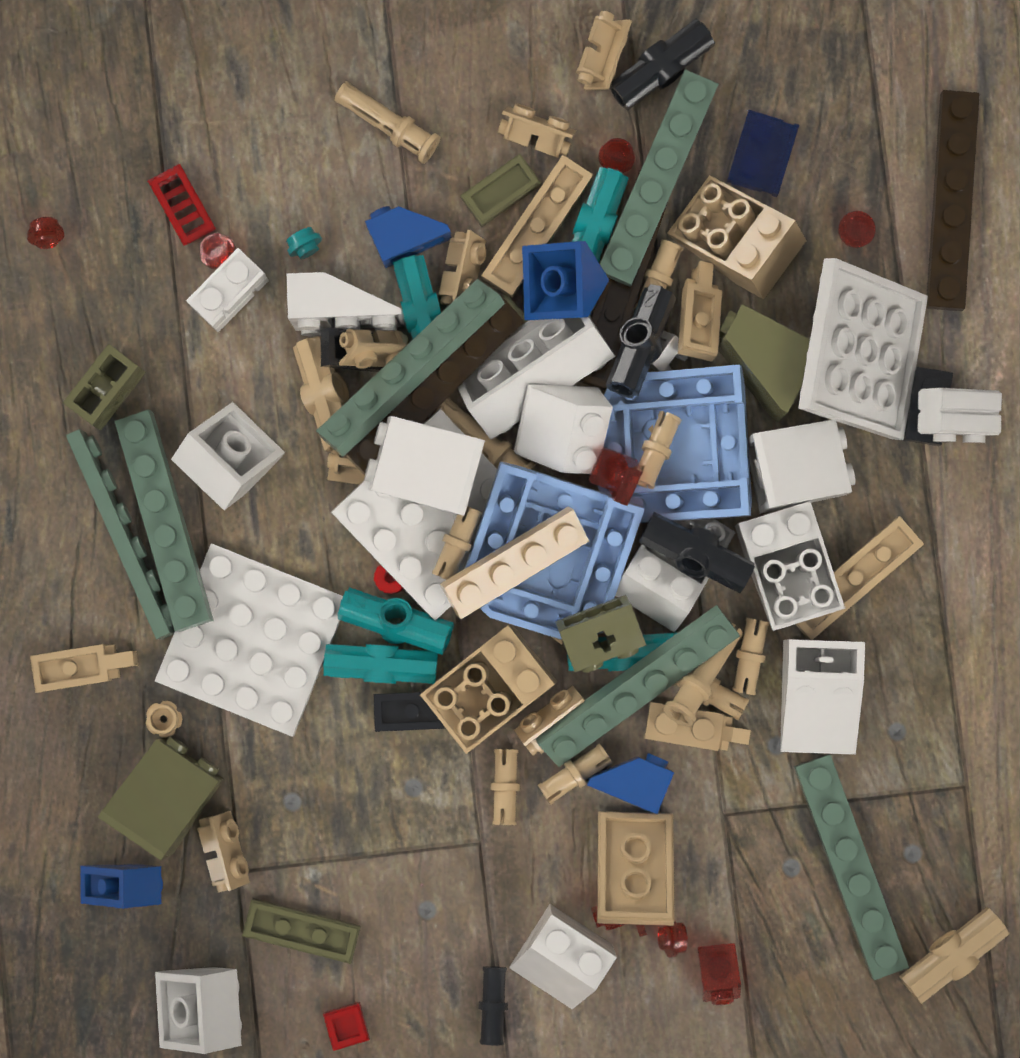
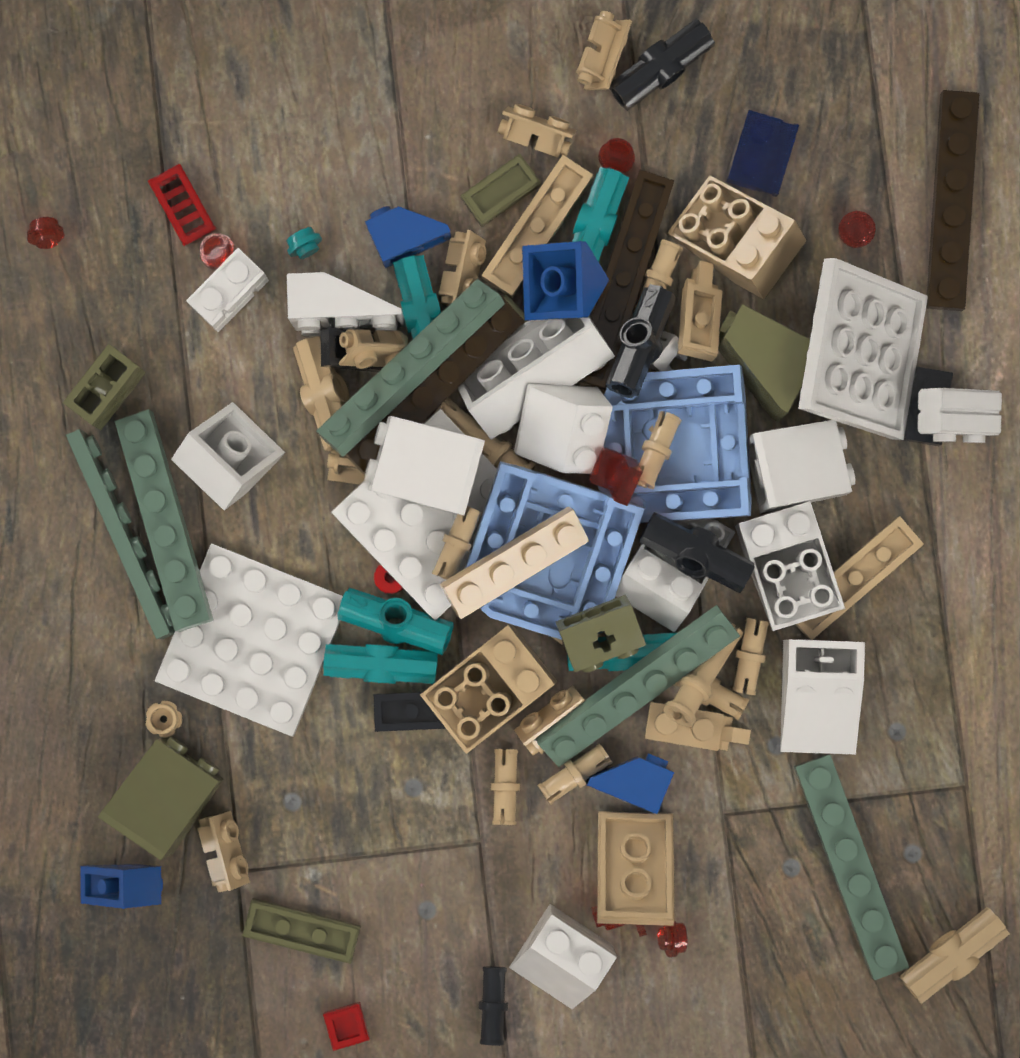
tan hinge [30,644,139,693] -> none
white slope [155,967,242,1054] -> none
tan pin [334,81,441,164] -> none
sand green plate [600,69,719,287] -> none
clear red bracket [697,943,741,1005] -> none

